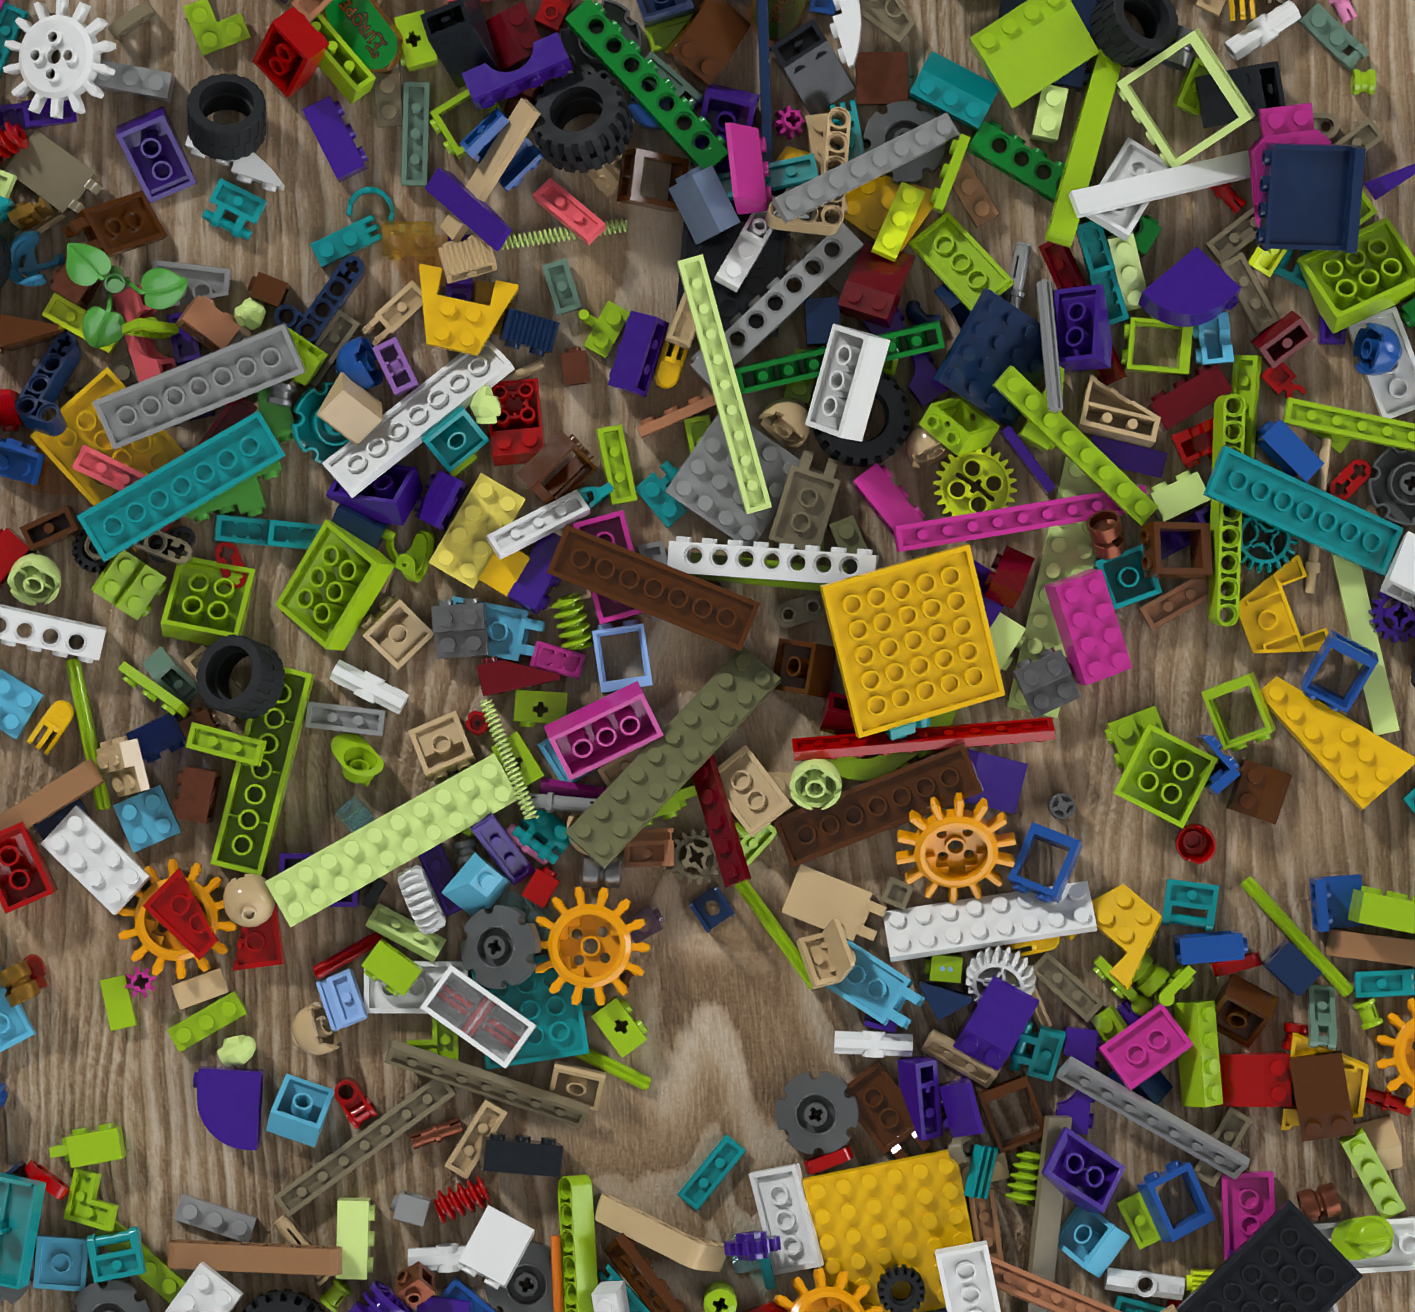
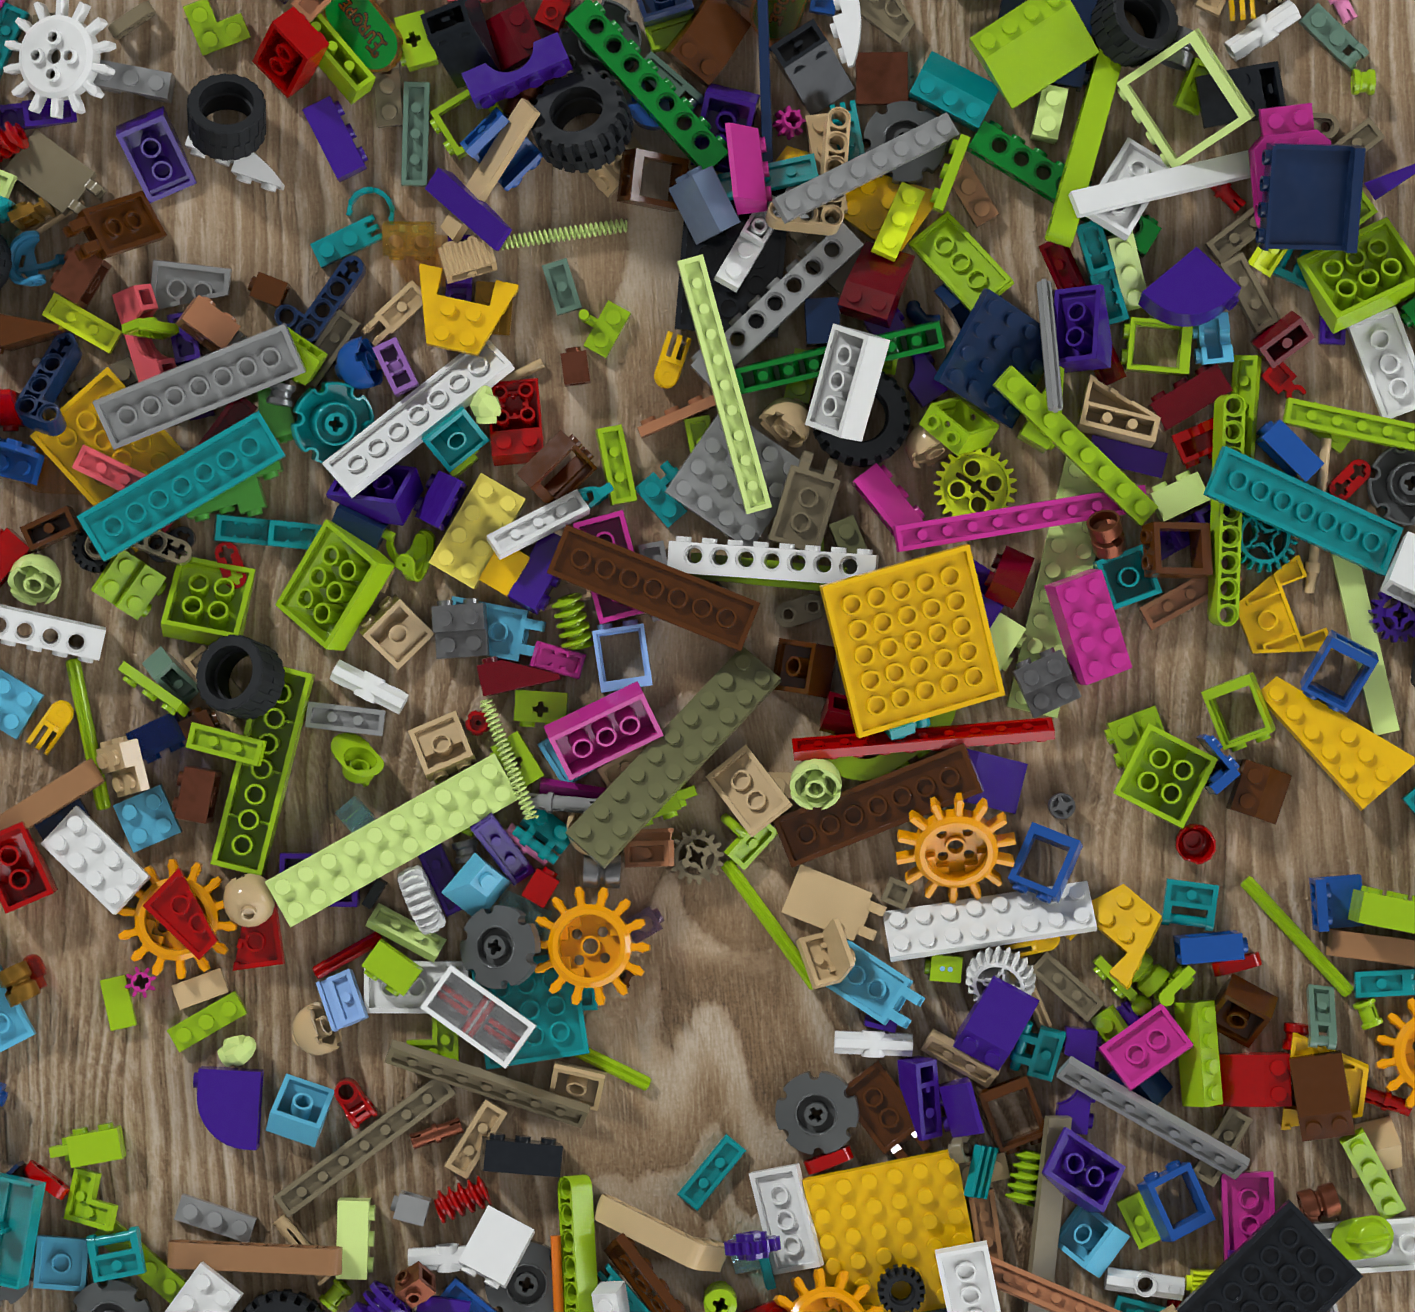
bright green plant [66,243,188,348] -> none
teal plate [202,178,268,241] -> none
yellowish green rock [234,297,266,330] -> none
tan slope [316,372,383,445] -> none
dark blue brick [499,308,560,357] -> none
coral plate [532,177,607,246] -> none
lime brick [591,996,648,1058] -> none
dark purple brick [608,311,669,397] -> none
tan tile [665,292,696,350] -> none
dark blue piece [689,885,736,934] -> none
dark red plate [692,753,751,887] -> none
dark blue slope [918,979,972,1021] -> none
dark purple tile [999,426,1055,495] -> none
light grey pin [1004,242,1032,309] -> none
dark blue piece [1262,939,1321,996] -> none
blue cylinder [1353,323,1402,376] -> none

